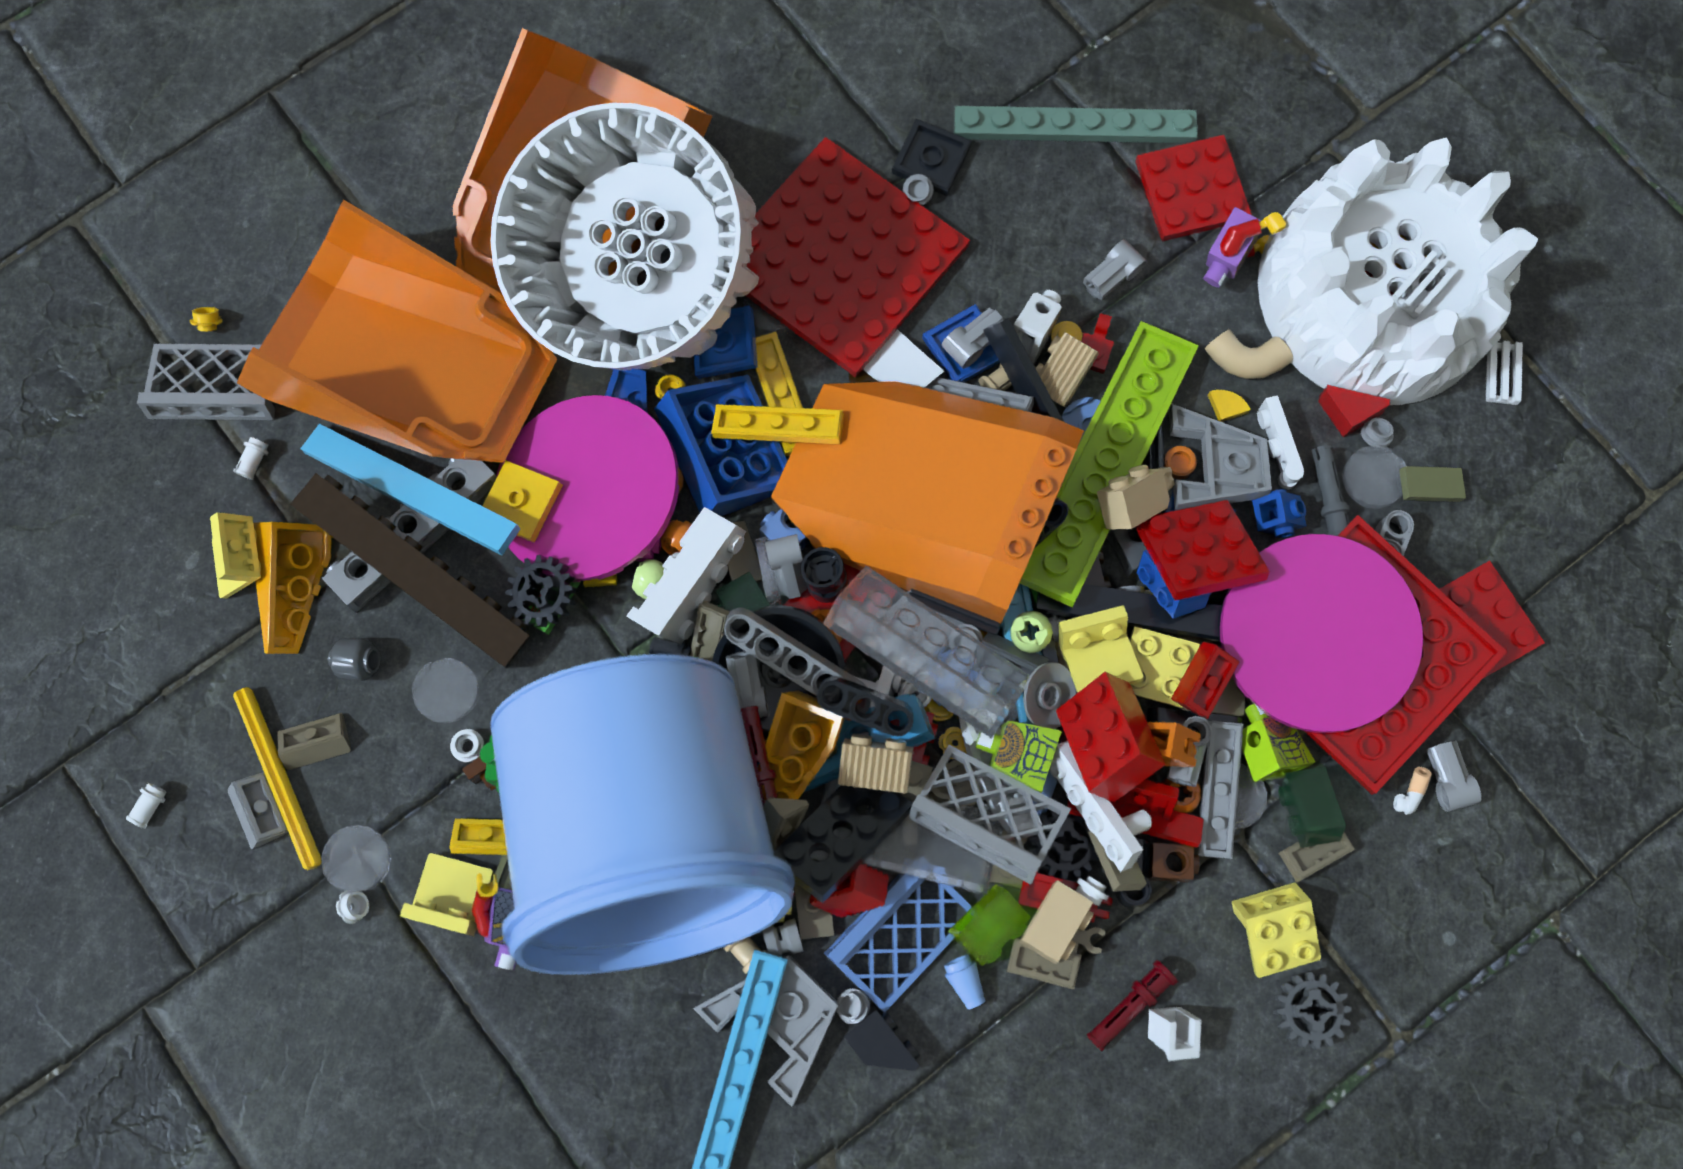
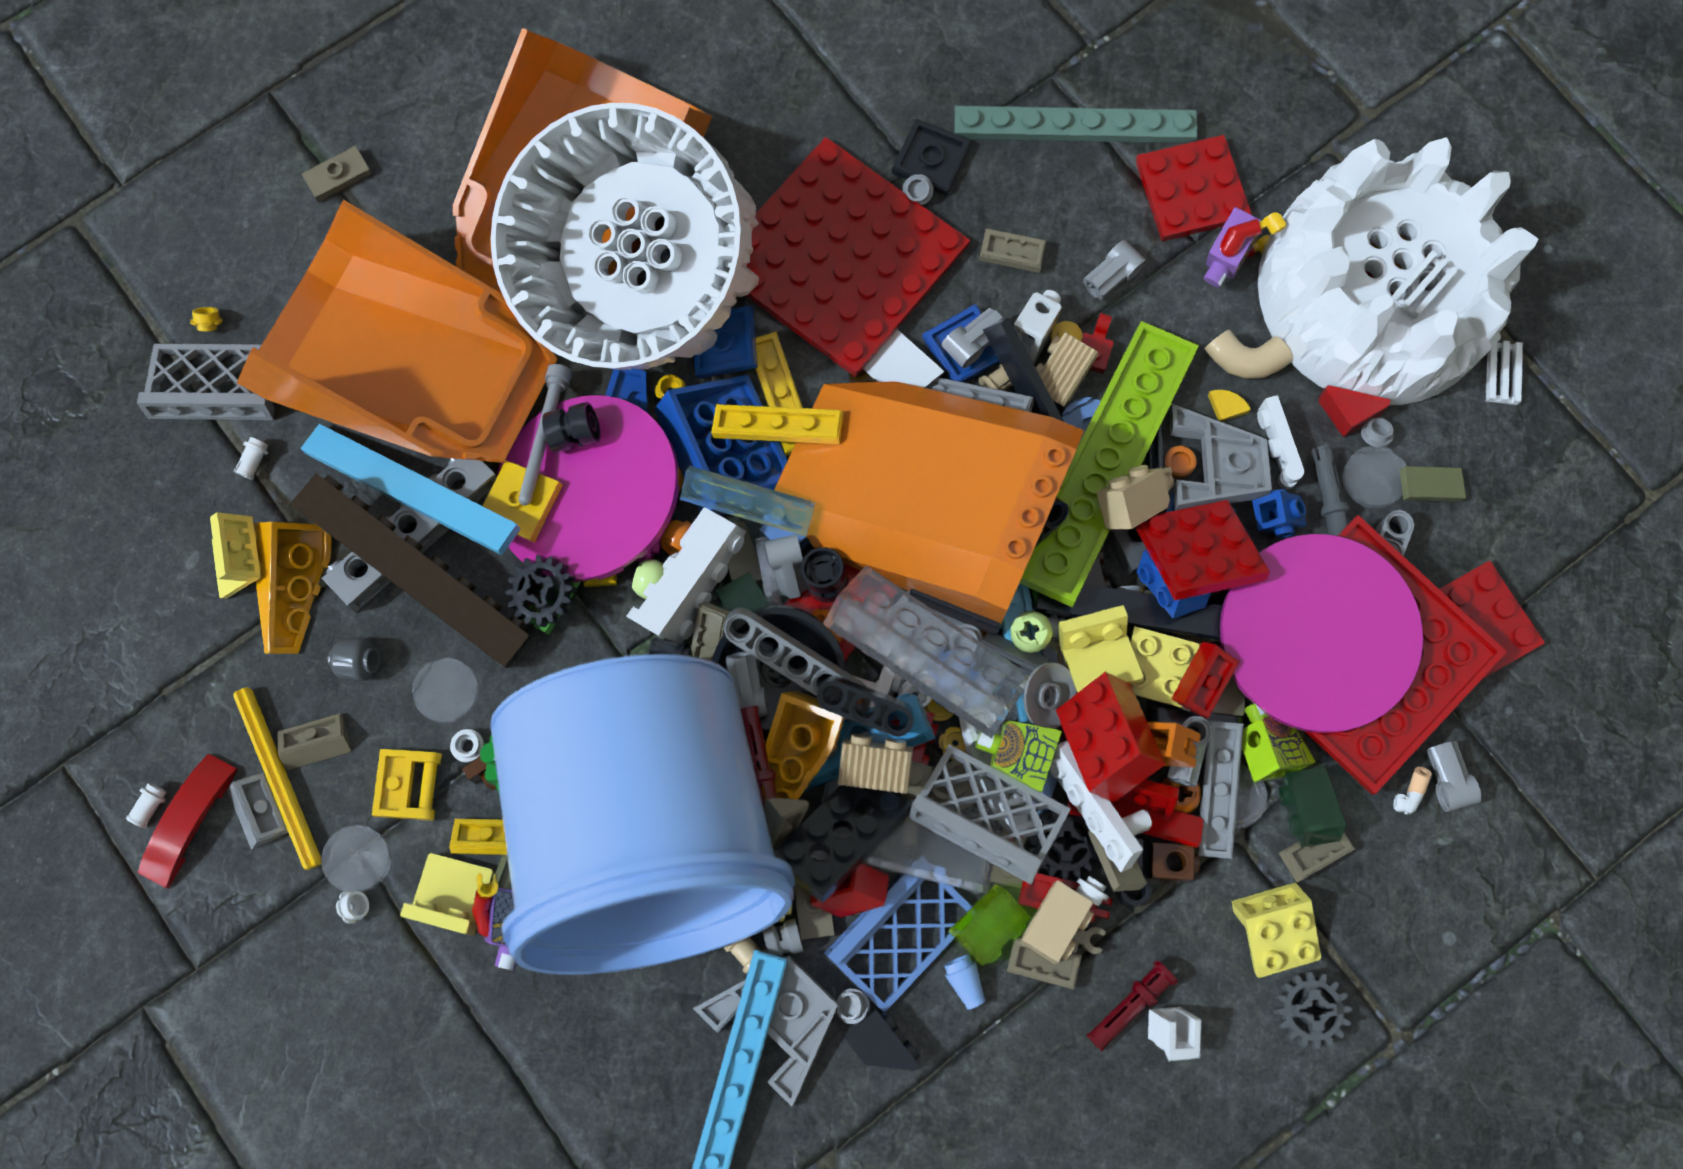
none -> red slope [137,754,238,889]
none -> dark tan plate [302,146,372,202]
none -> yellow plate [372,749,442,821]
none -> light grey piece [519,364,573,505]
none -> black wheel [542,402,601,453]
none -> clear light blue plate [680,466,816,537]
none -> dark tan plate [979,228,1046,273]

